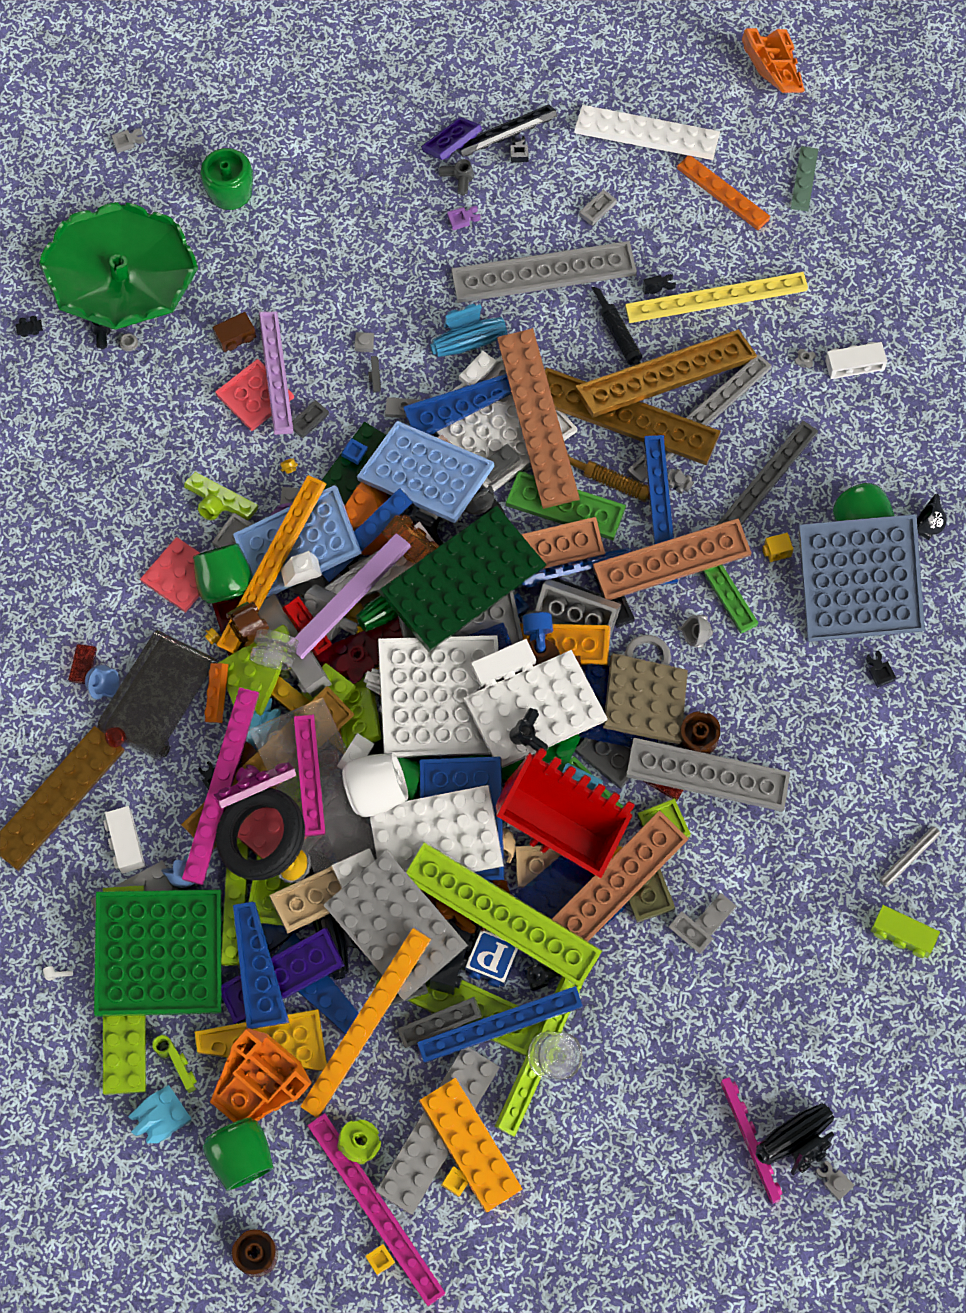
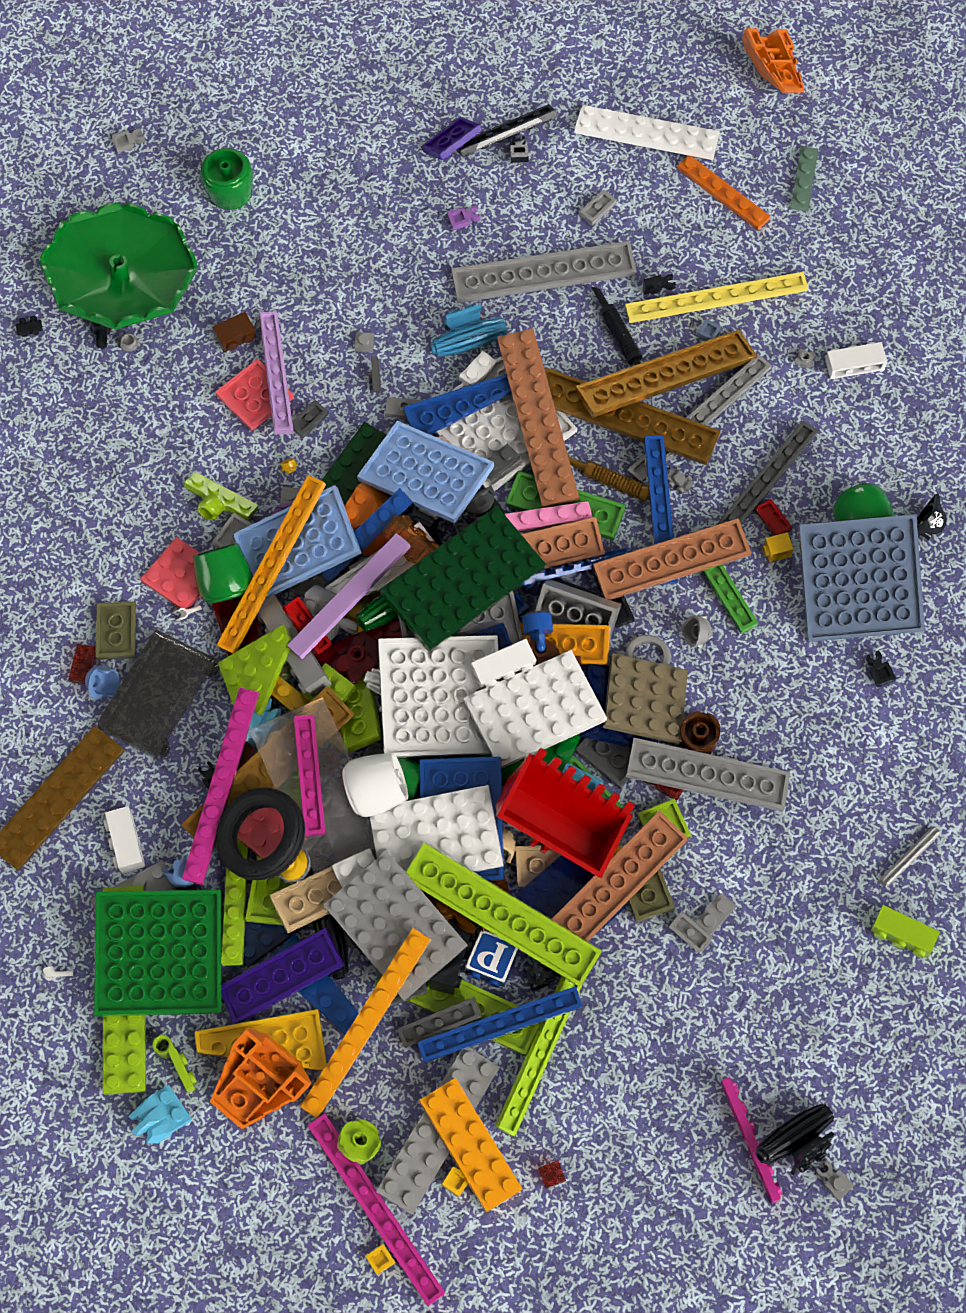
clear red tile [105,726,126,747] -> none
green piece [203,1117,274,1191] -> none
orange plate [204,663,229,723] -> none
yellow plate [205,627,221,645] -> none
magenta plate [214,762,297,809] -> none
reddish brown brick [226,602,269,648] -> none
reddish brown brick [232,1229,278,1277] -> none
blue wing [233,902,289,1029] -> none
clear wheel [249,629,299,670] -> none
white slope [281,551,322,588] -> none
white slope [337,733,374,770] -> none
blue plate [341,438,368,465] -> none
dark grey axle [439,159,474,196] -> none
black axle [509,708,548,751] -> none
clear wheel [528,1031,583,1080] -> none
none -> olive plate [96,601,137,660]
none -> white hand [173,605,202,621]
none -> bright pink plate [477,502,593,532]
none -> clear red plate [538,1160,566,1189]
none -> sand blue plate [697,319,722,341]
none -> red plate [754,498,793,536]

